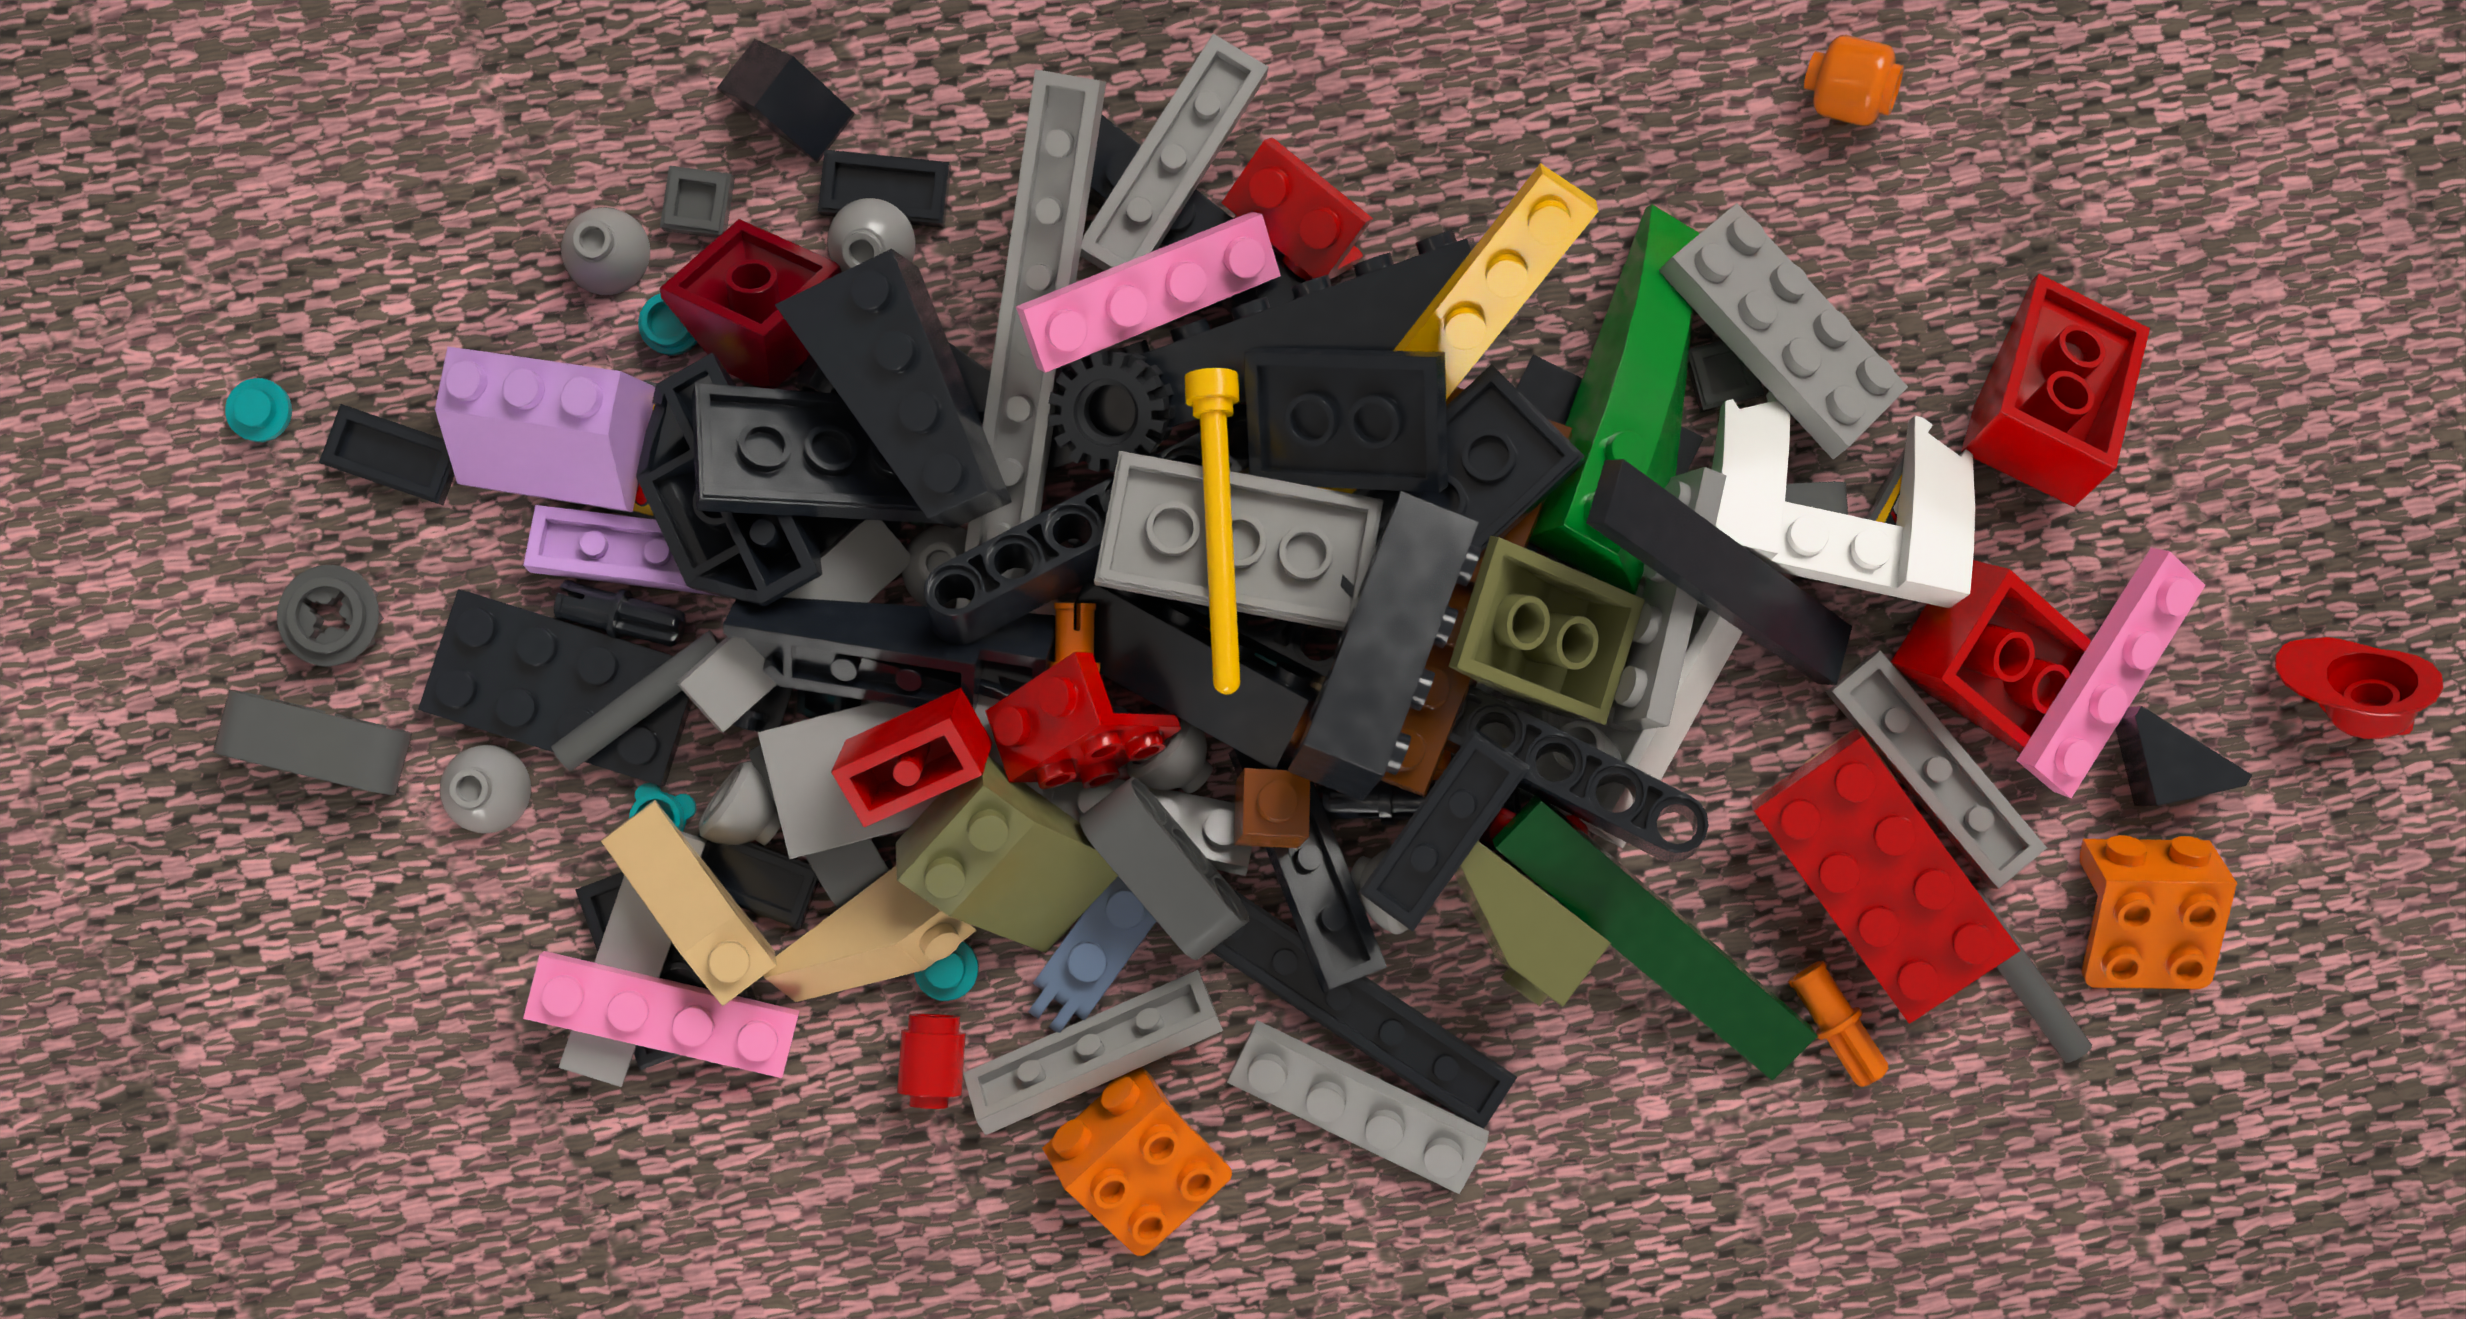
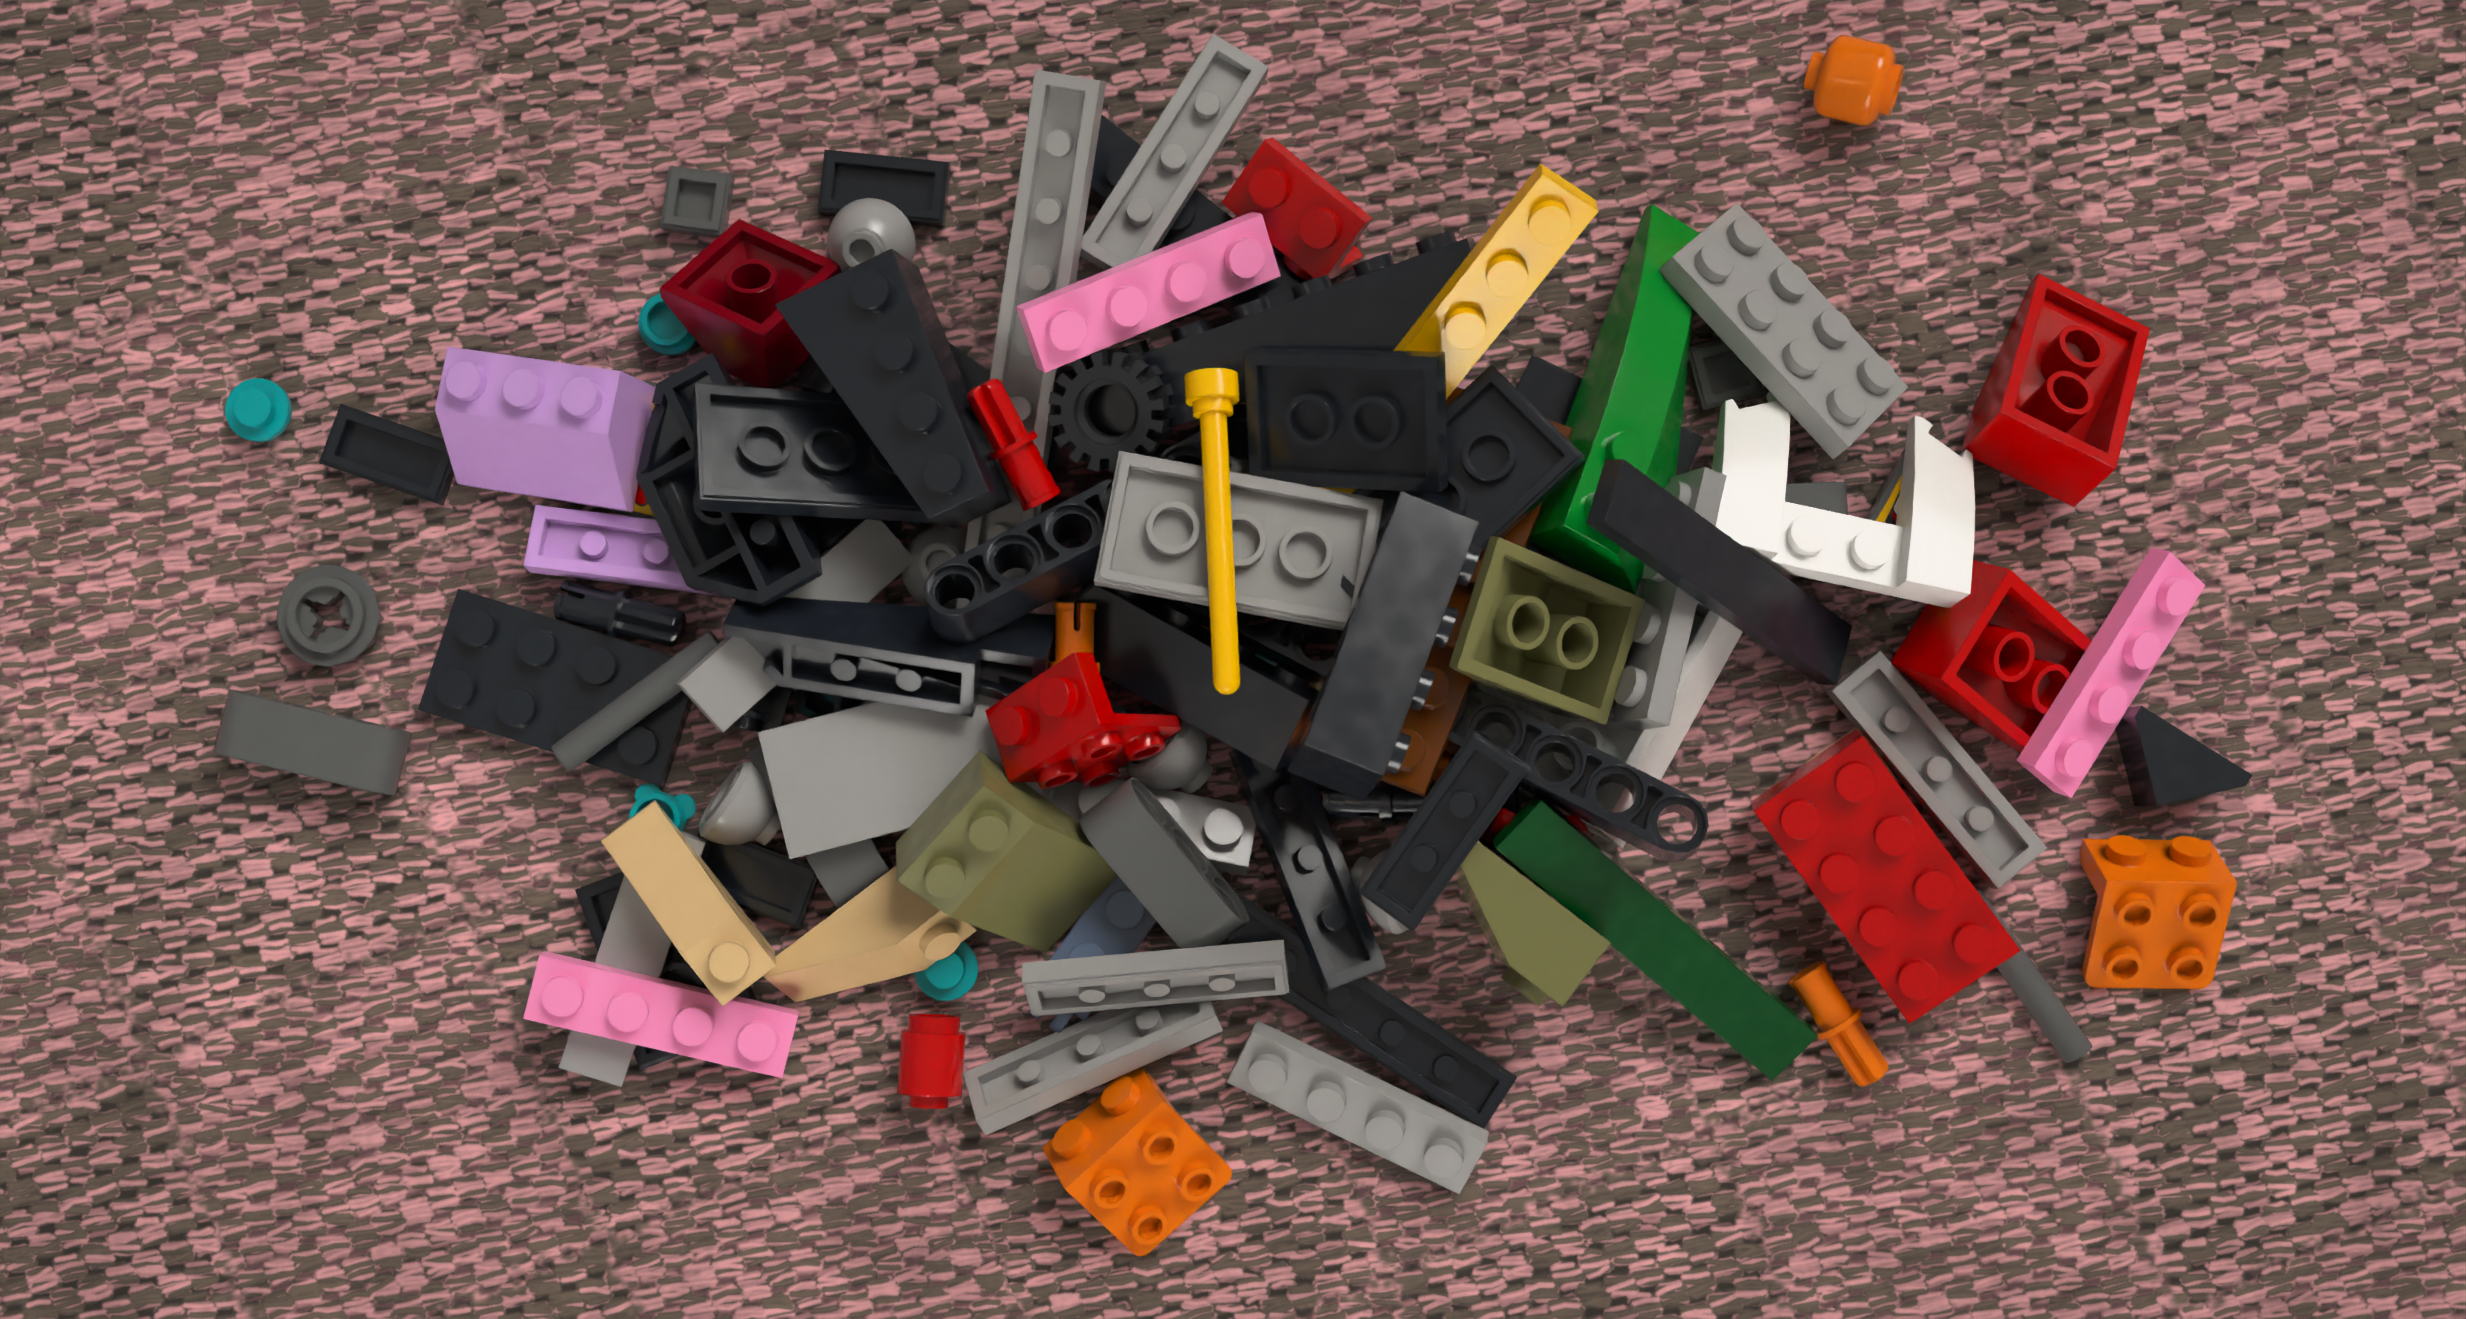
light grey brick [440,745,531,833] -> none
light grey brick [561,207,650,295] -> none
black slope [717,39,855,163] -> none
red brick [831,688,993,827] -> none
dark orange brick [1234,768,1310,848] -> none
red piece [2275,637,2443,739] -> none
none -> red axle [967,378,1061,511]
none -> light grey tile [1022,940,1290,1016]

